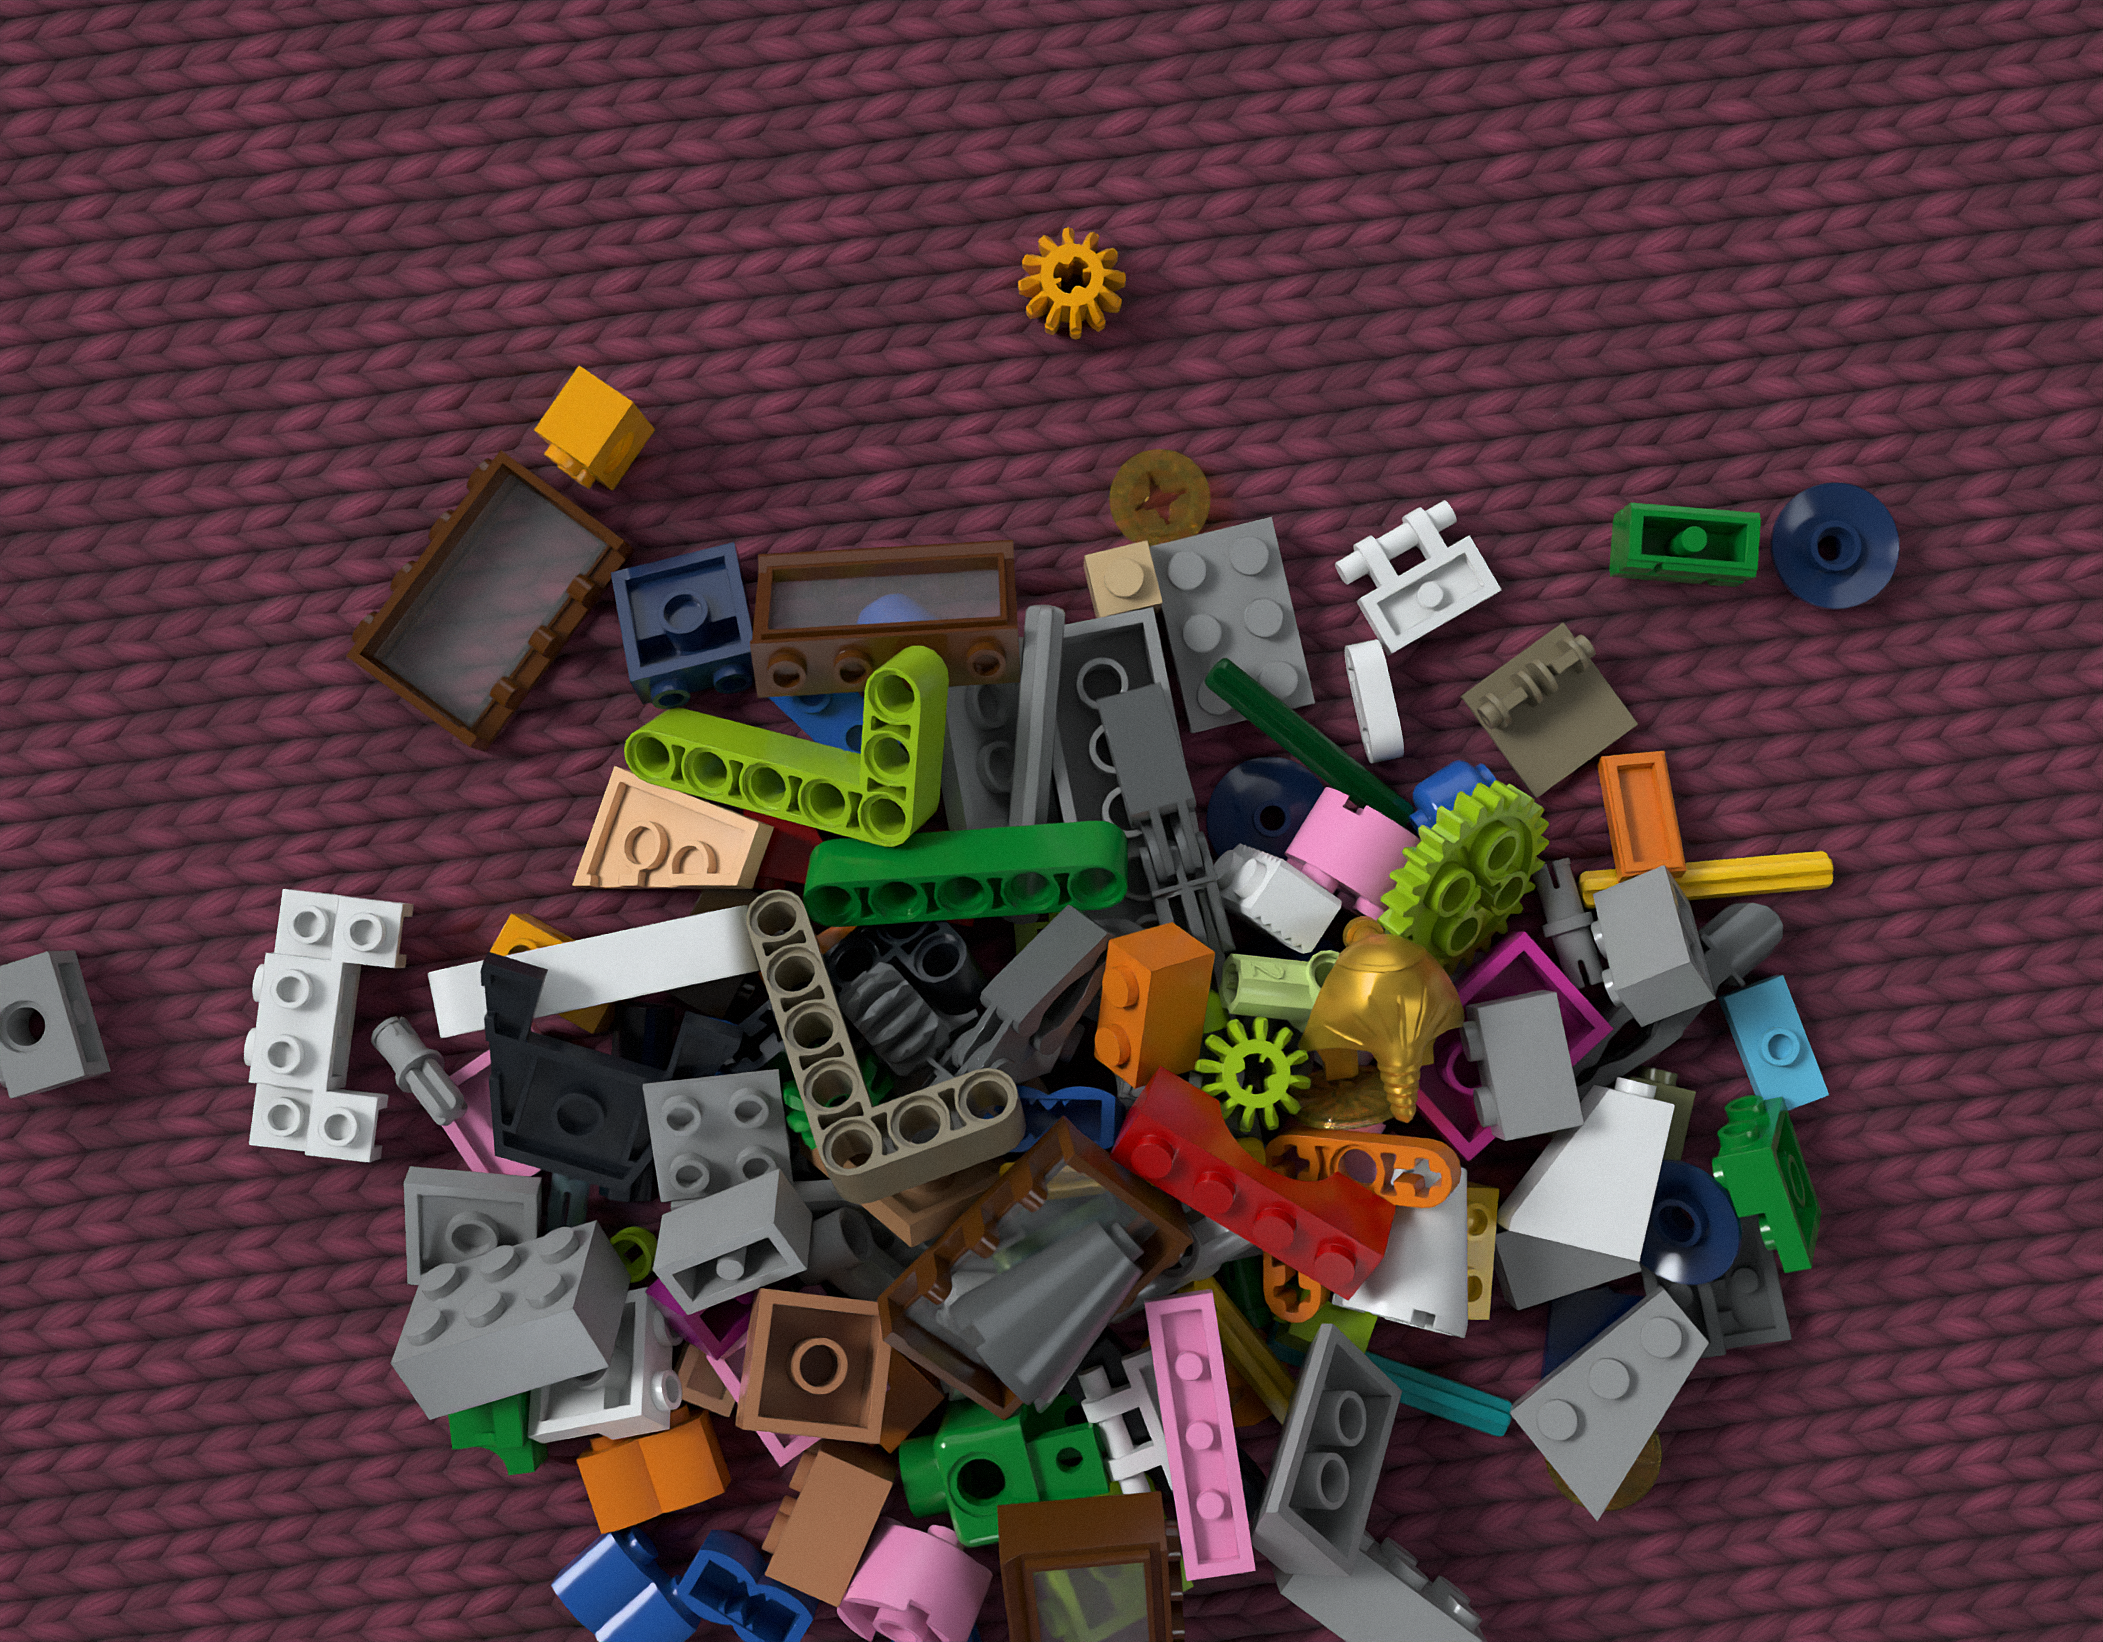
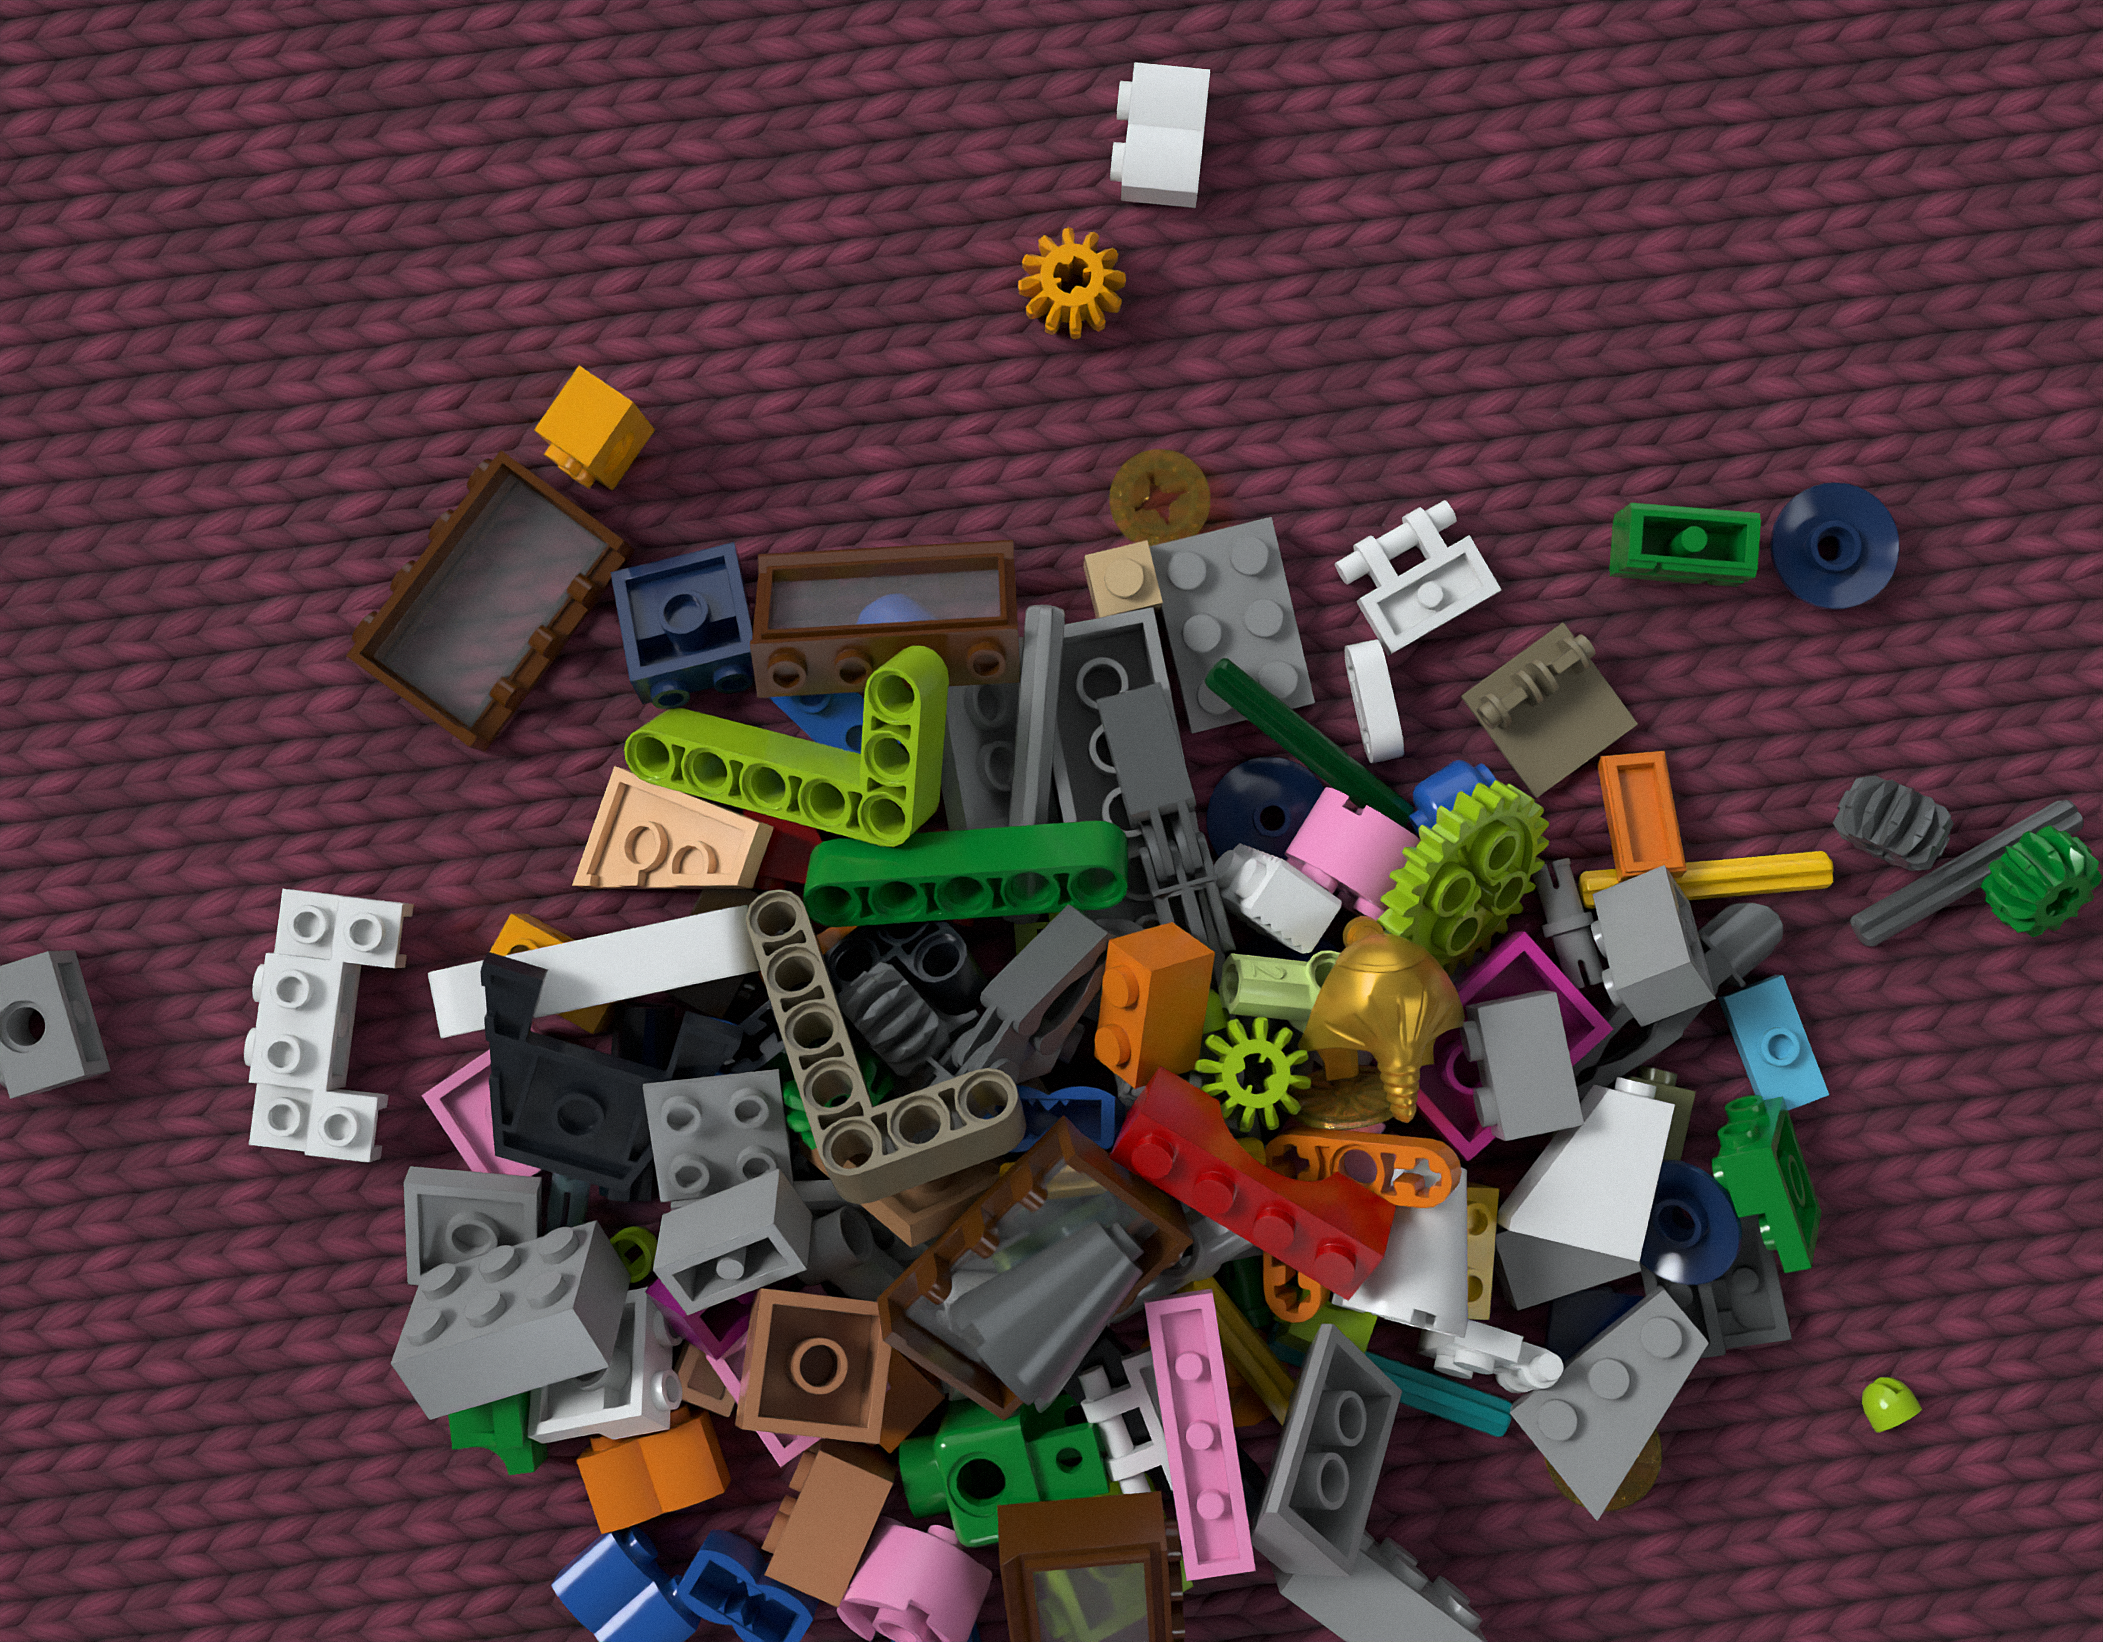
light grey axle [371,1016,468,1126] -> none
none -> white brick [1110,62,1210,208]
none -> white plate [1416,1319,1563,1393]
none -> dark grey gear [1833,775,1954,871]
none -> dark grey axle [1850,800,2084,946]
none -> lime hinge [1862,1377,1922,1433]
none -> green gear [1981,825,2103,937]

